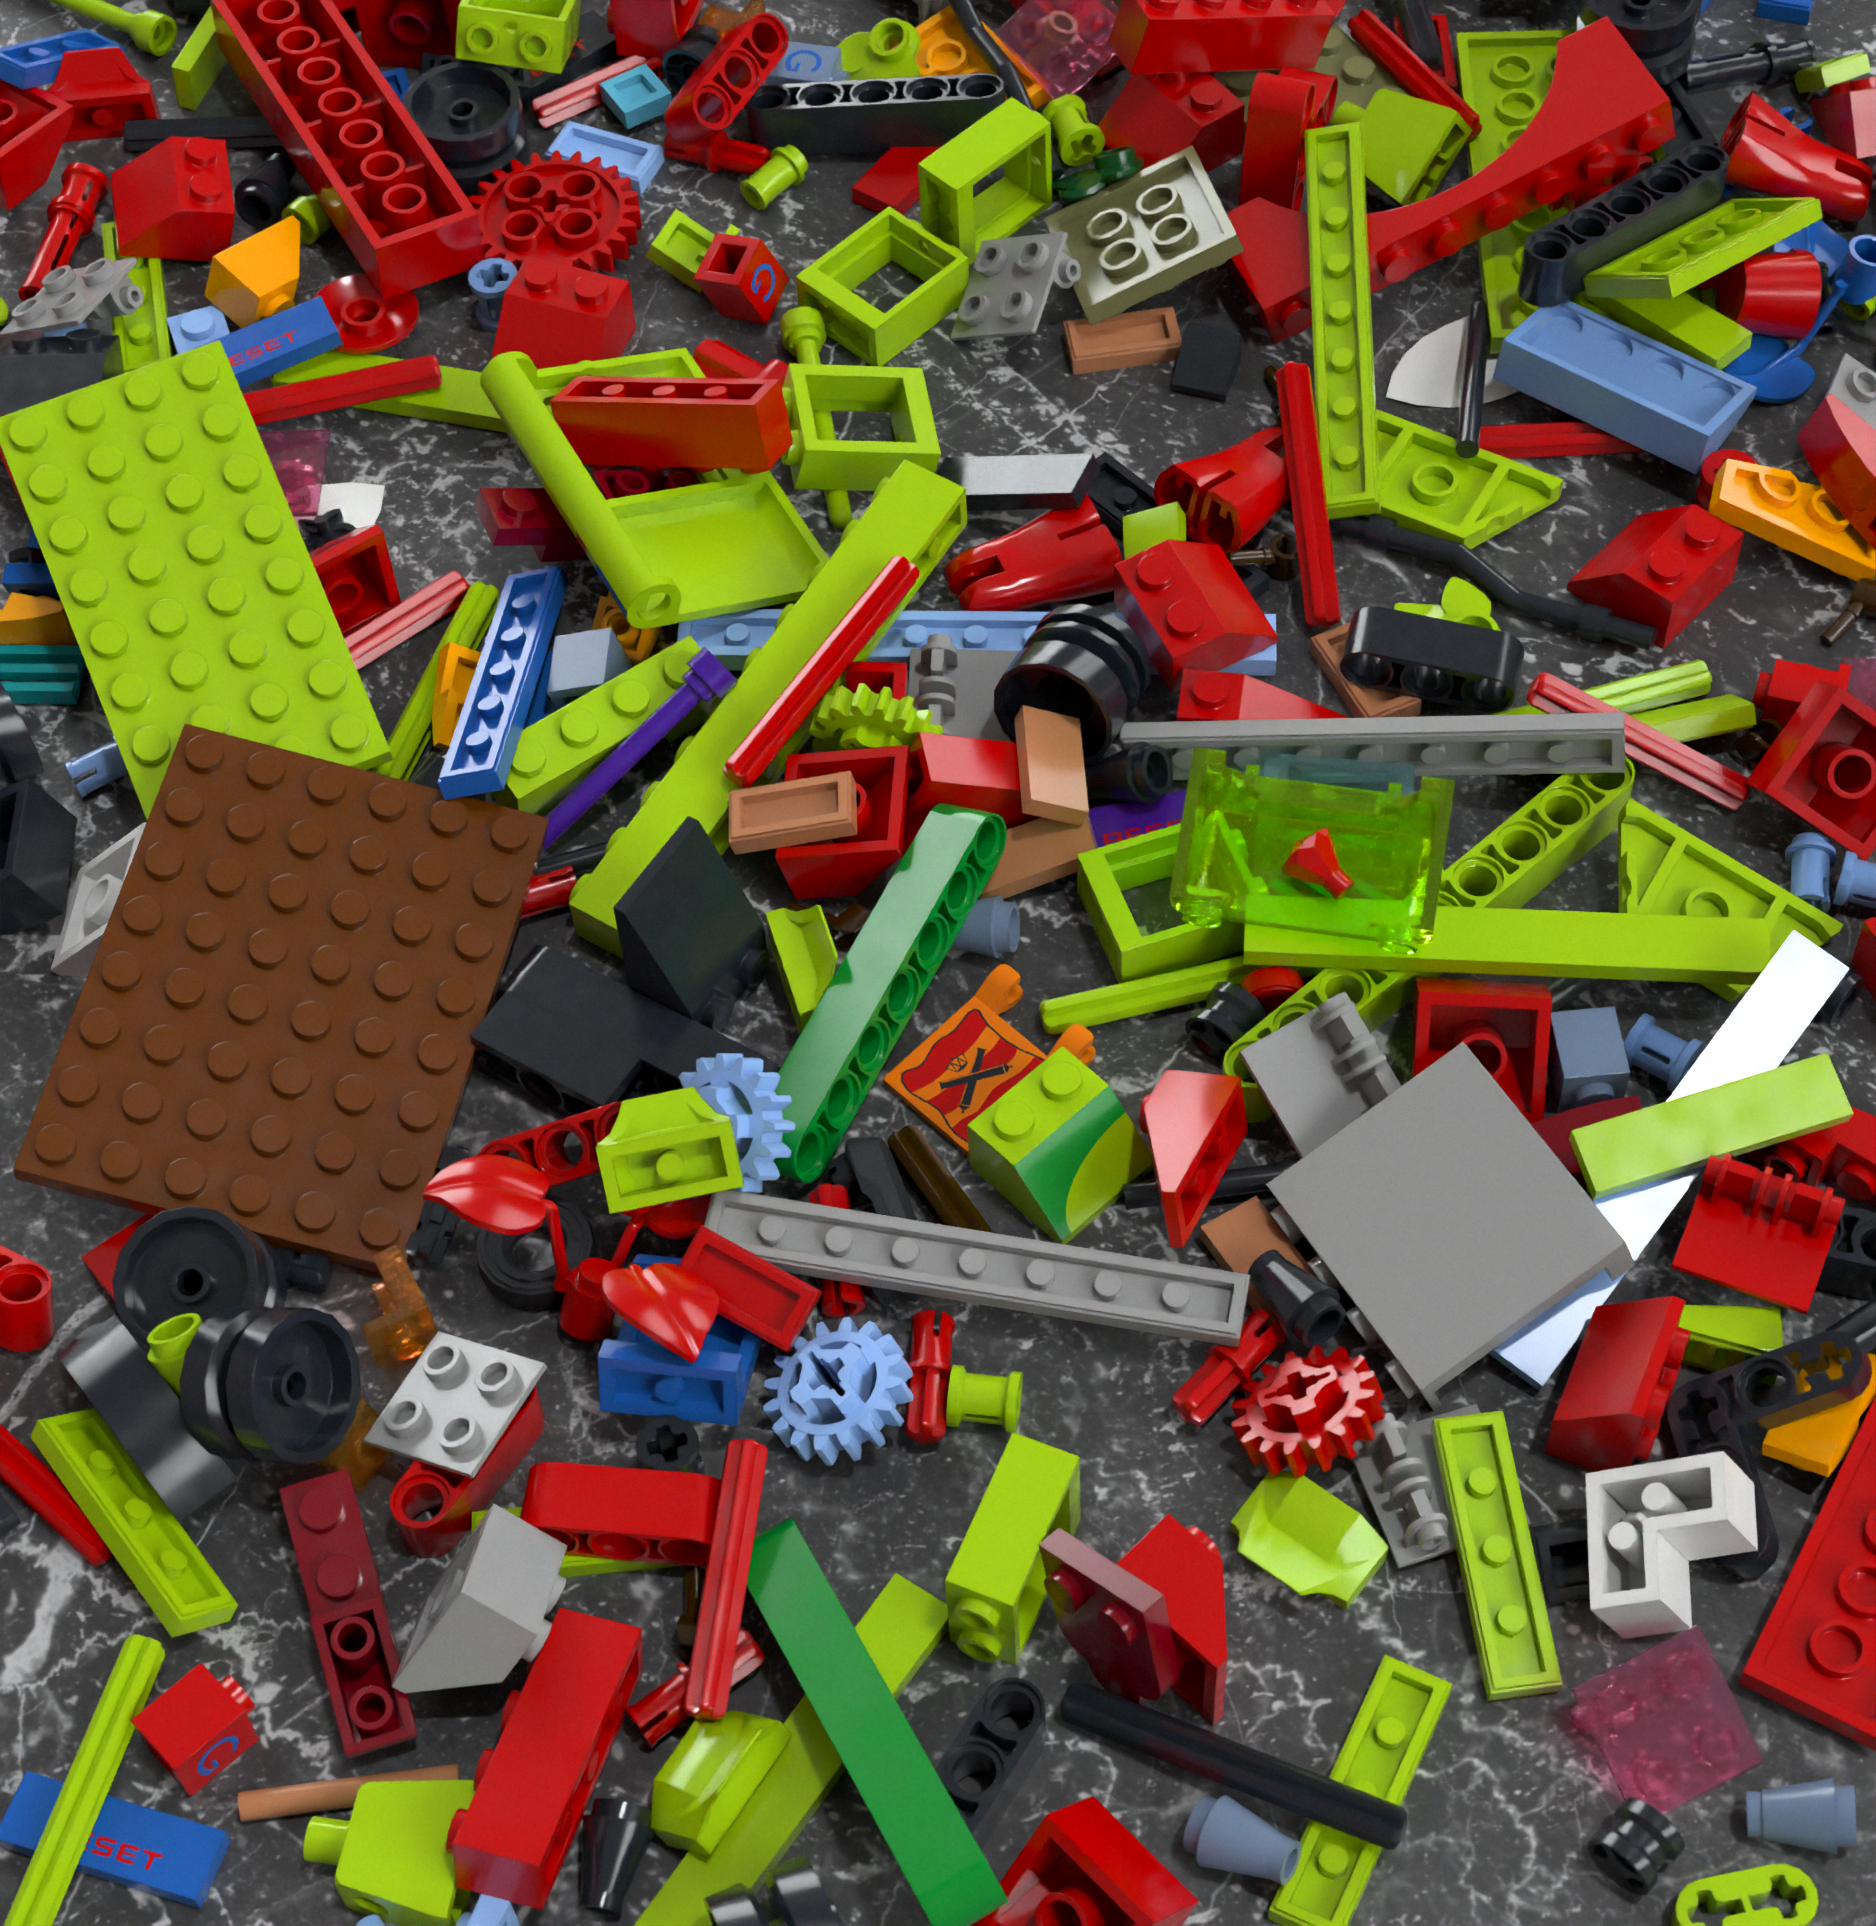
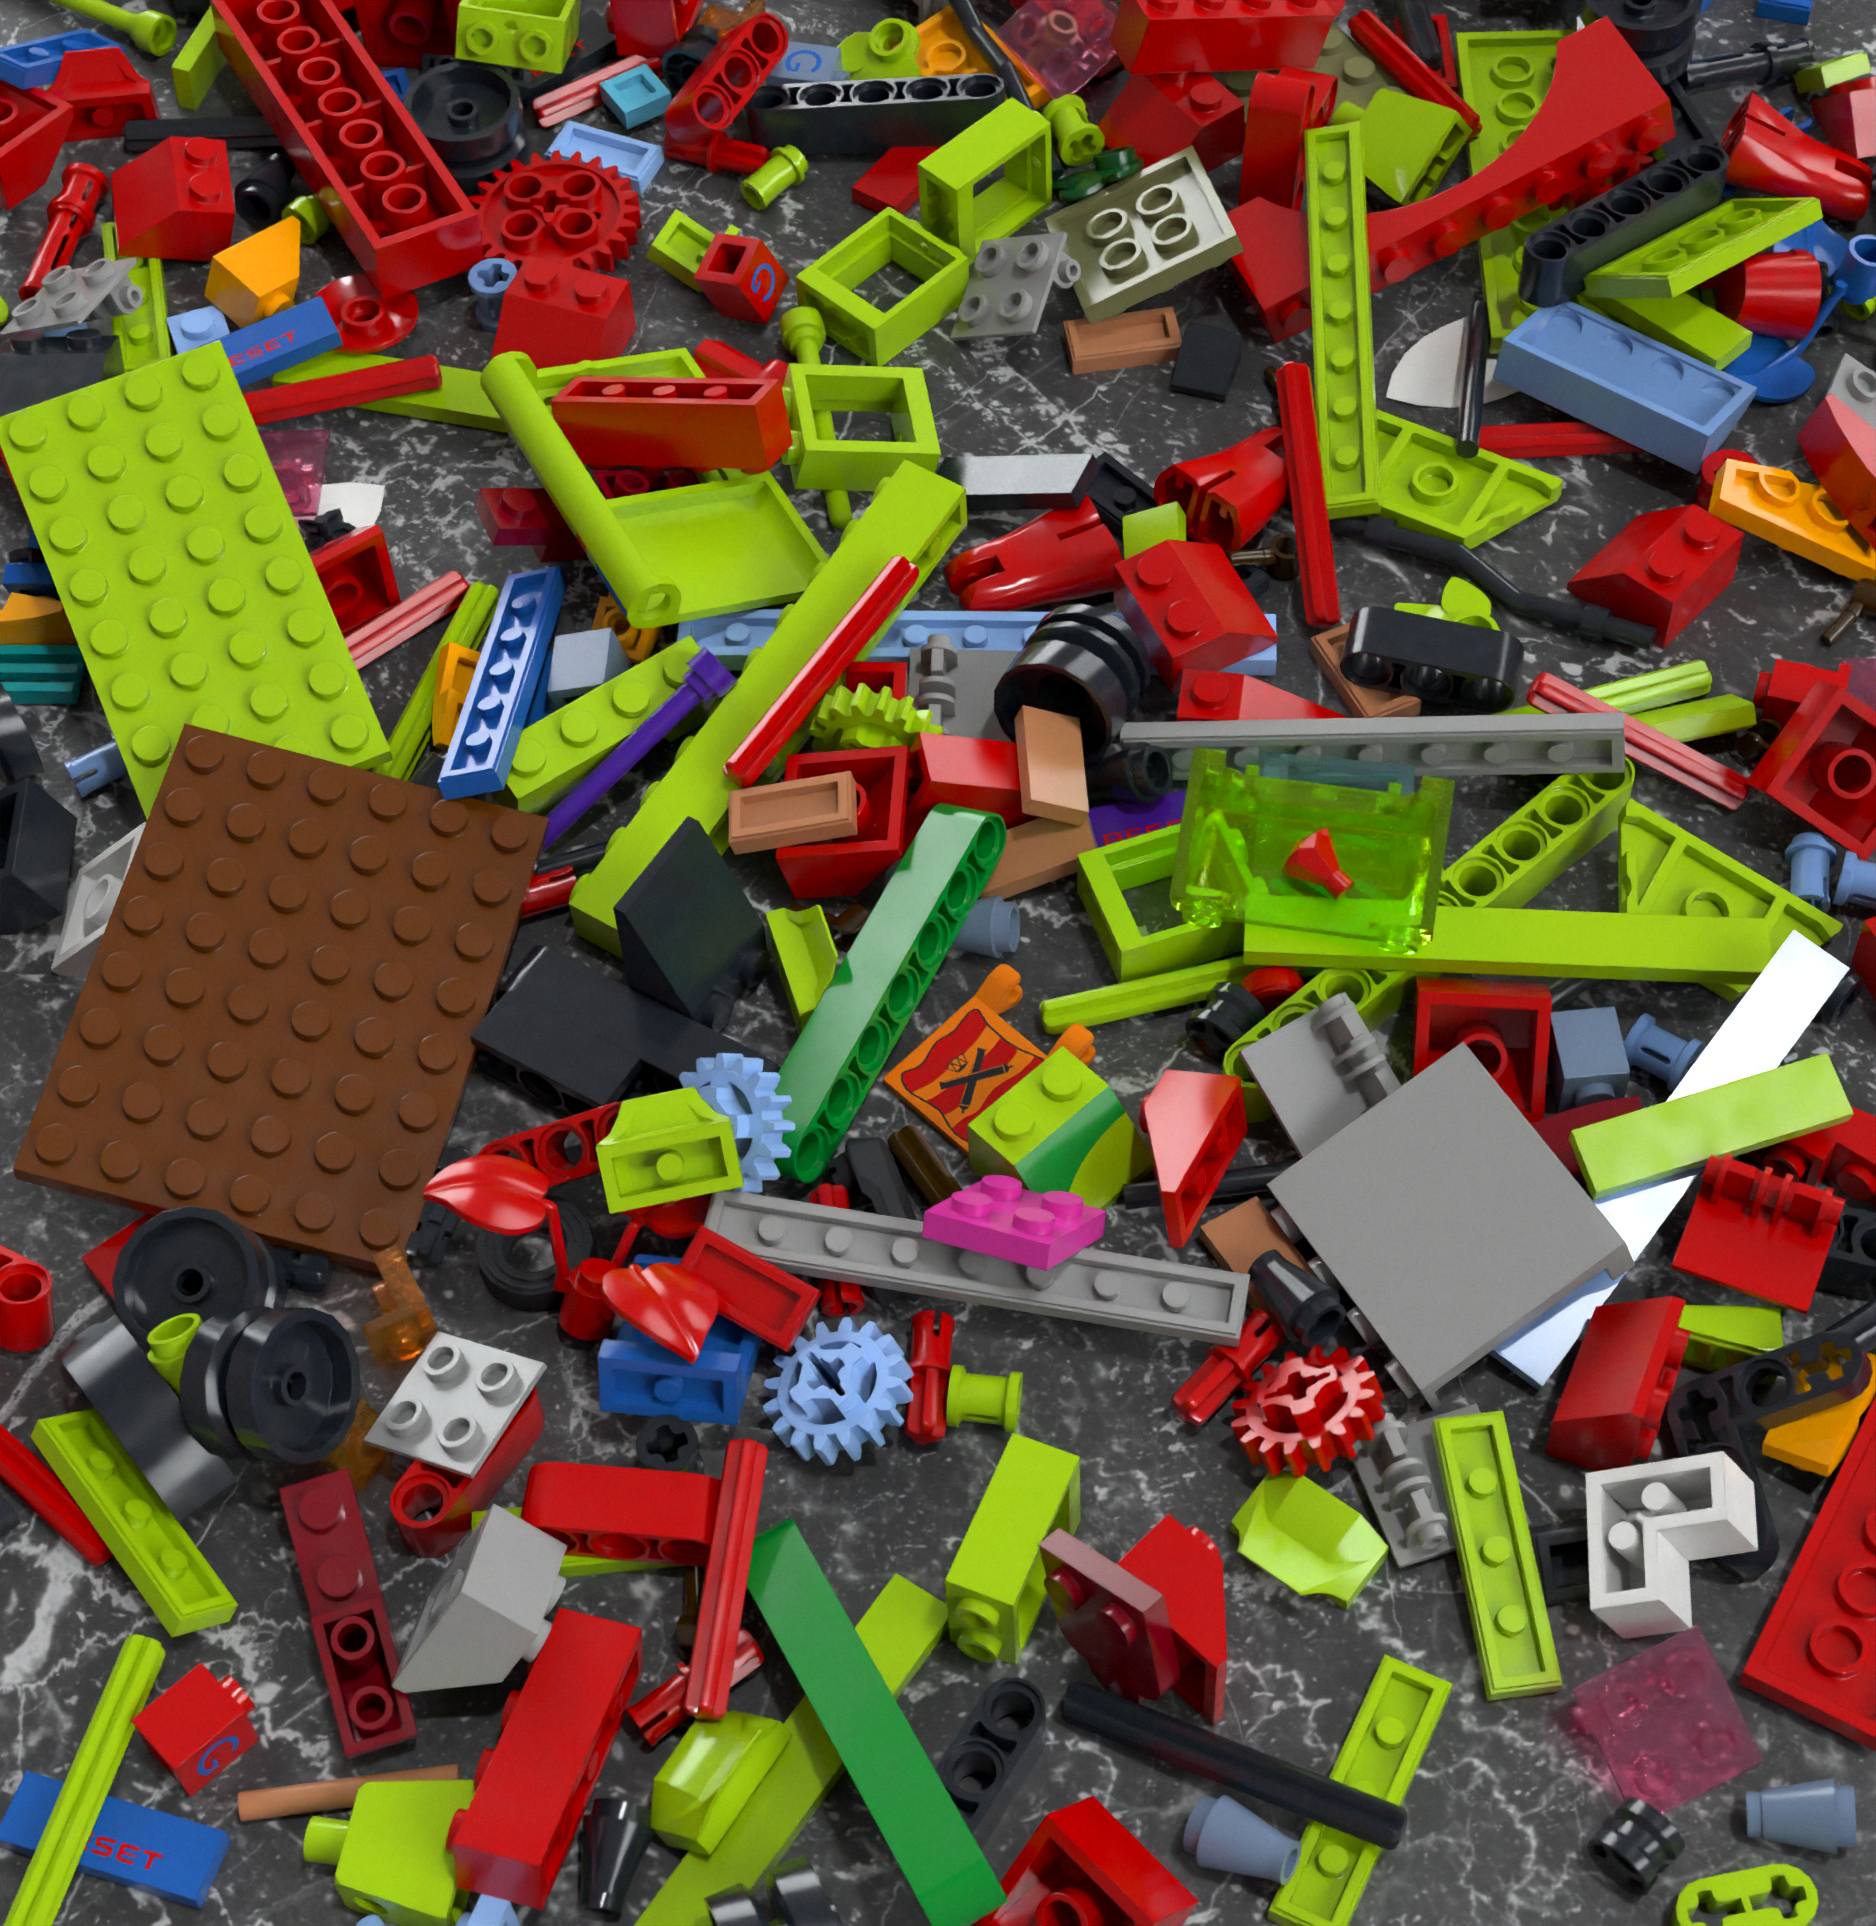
none -> dark pink plate [922,1175,1106,1271]

